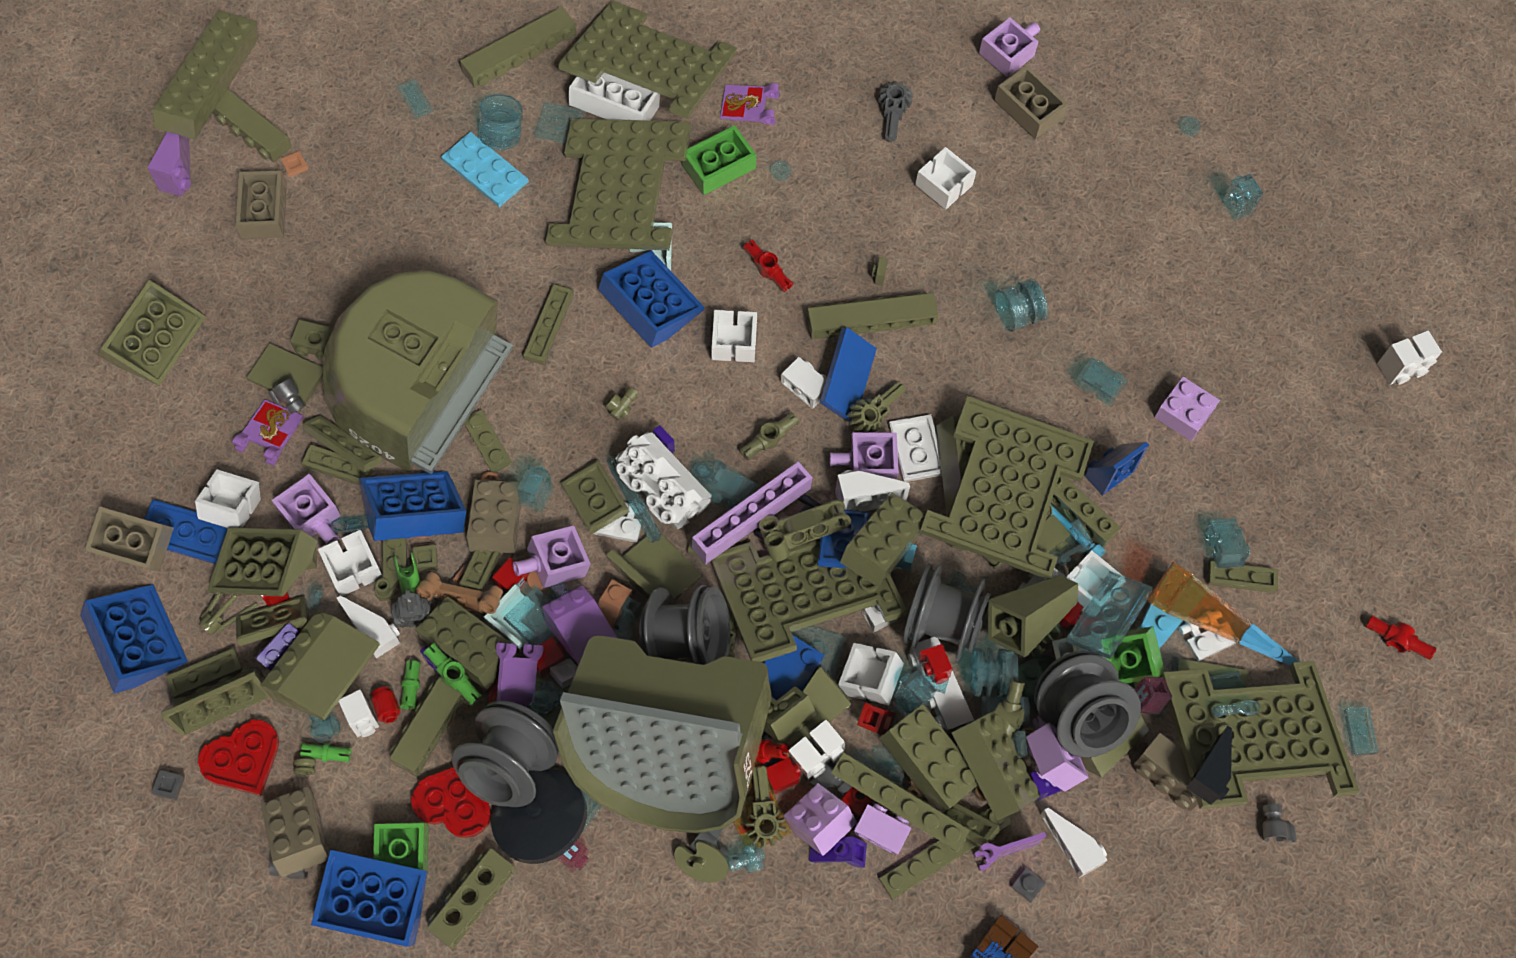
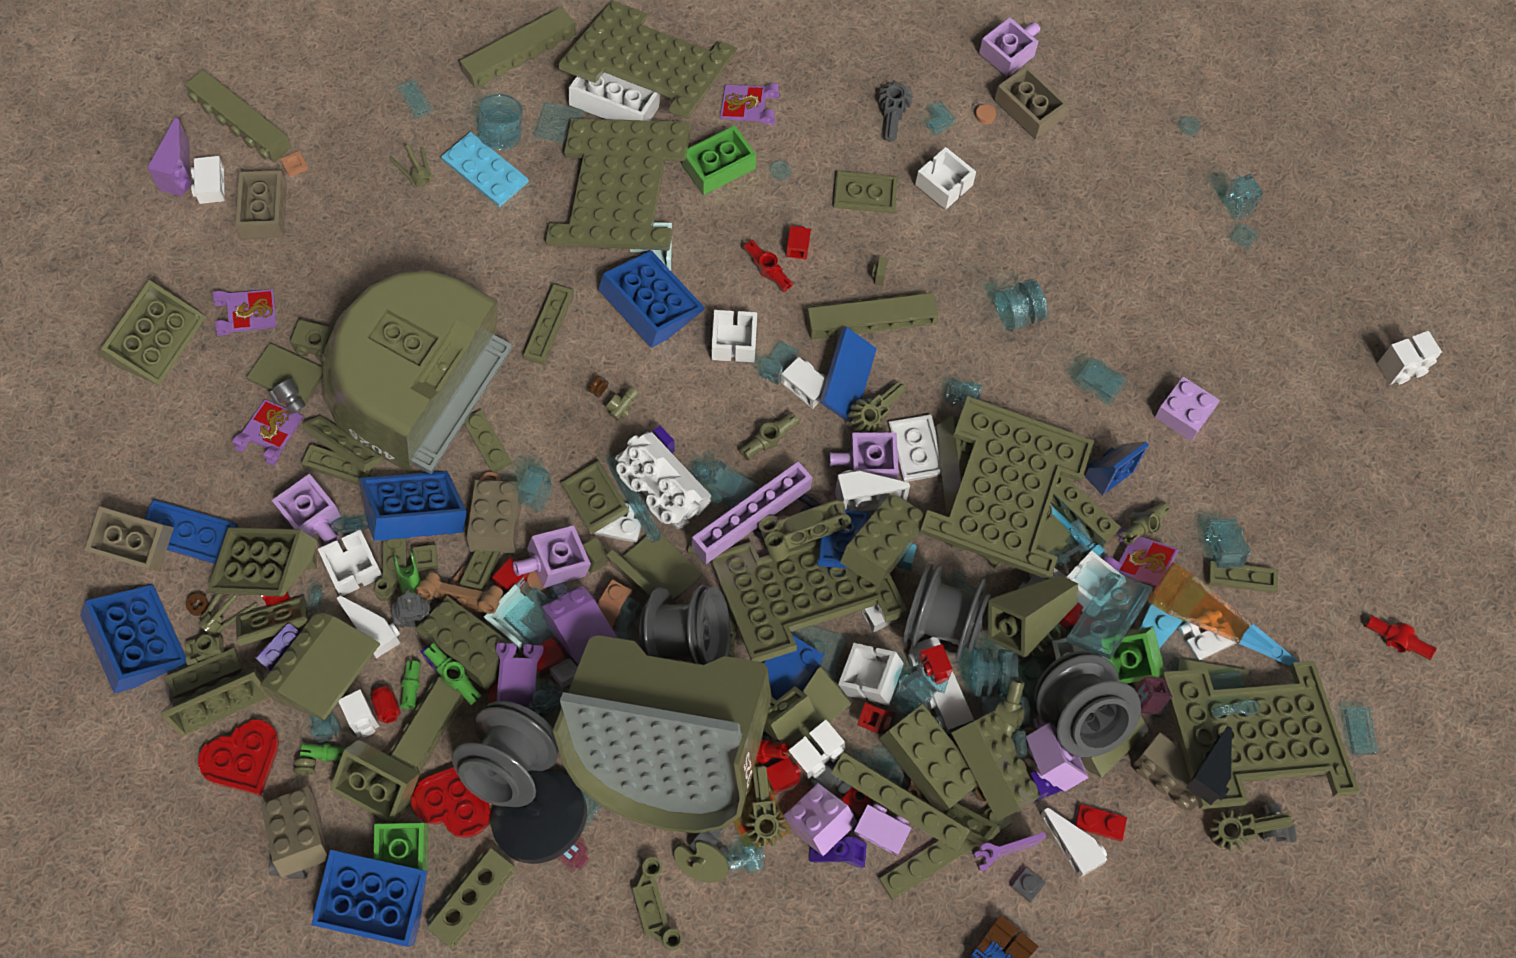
flat silver plate [151,770,185,801] -> none
olive brick [152,10,258,139] -> none
white piece [195,470,261,528] -> none
none -> olive plate [185,635,224,666]
none -> reddish brown bush [186,594,209,616]
none -> white brick [191,156,225,204]
none -> flag [213,289,277,336]
none -> olive brick [330,739,420,824]
none -> olive plant [389,144,433,187]
none -> olive plate [583,537,608,574]
none -> reddish brown bush [588,376,609,398]
none -> olive plate [632,857,683,951]
none -> clear light blue bracket [759,341,798,385]
none -> red brick [786,226,811,260]
none -> olive tile [833,171,898,214]
none -> clear light blue piece [927,101,956,136]
none -> clear light blue plate [946,381,982,403]
none -> nougat tile [976,104,996,124]
none -> red plate [1075,804,1127,842]
none -> flag [1104,527,1178,588]
none -> olive pin [1121,501,1170,545]
none -> olive gear [1210,810,1292,852]
none -> clear light blue tile [1231,223,1260,250]

